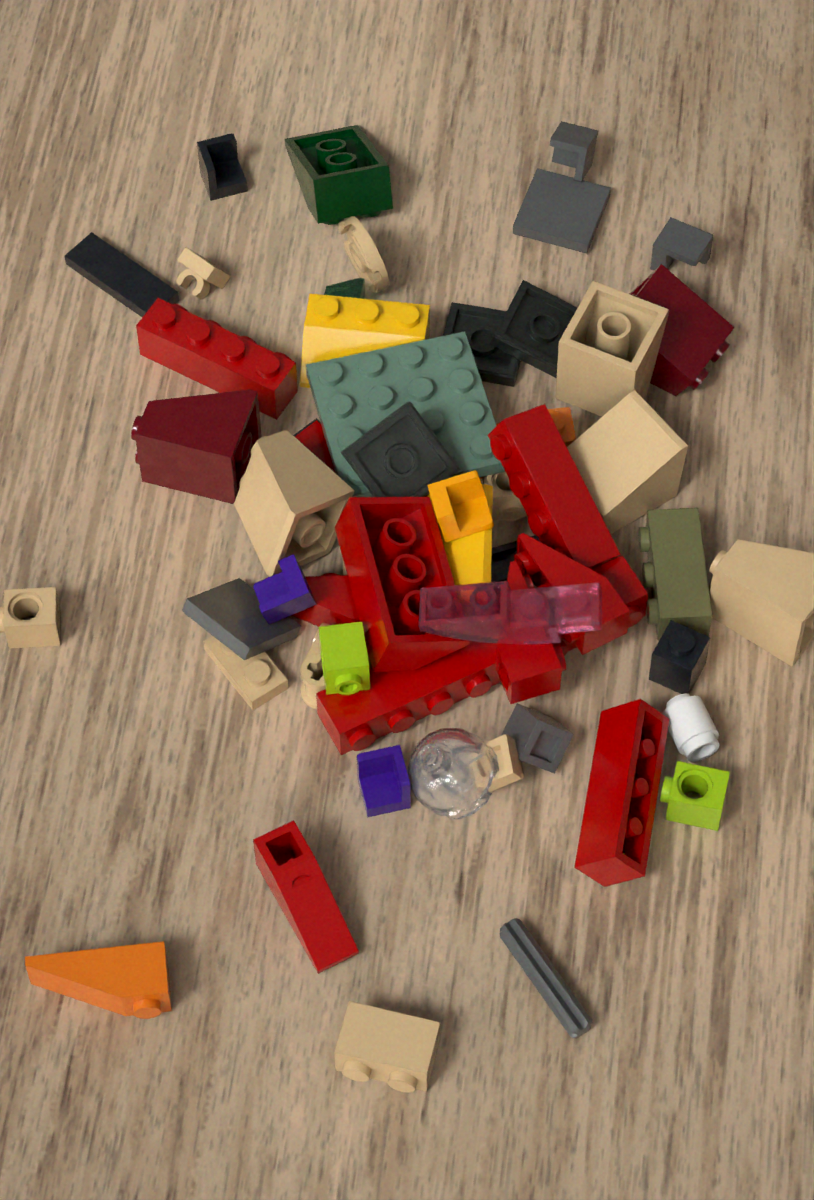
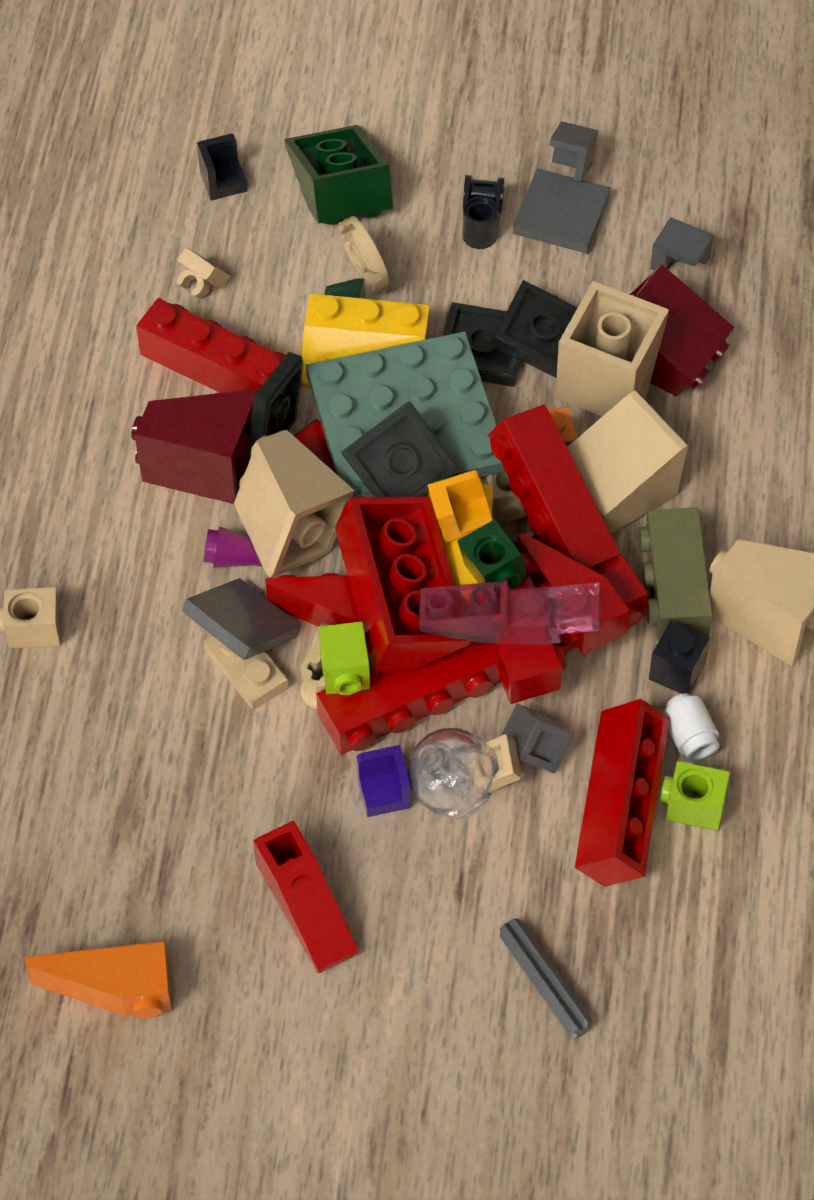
black tile [64,232,179,317] -> none
dark purple panel [253,554,317,624] -> none
tan brick [334,1001,440,1093] -> none
none -> magenta cone [203,526,262,568]
none -> pearl dark grey tile [247,352,303,462]
none -> dark green brick [457,519,528,600]
none -> black piece [462,175,505,249]

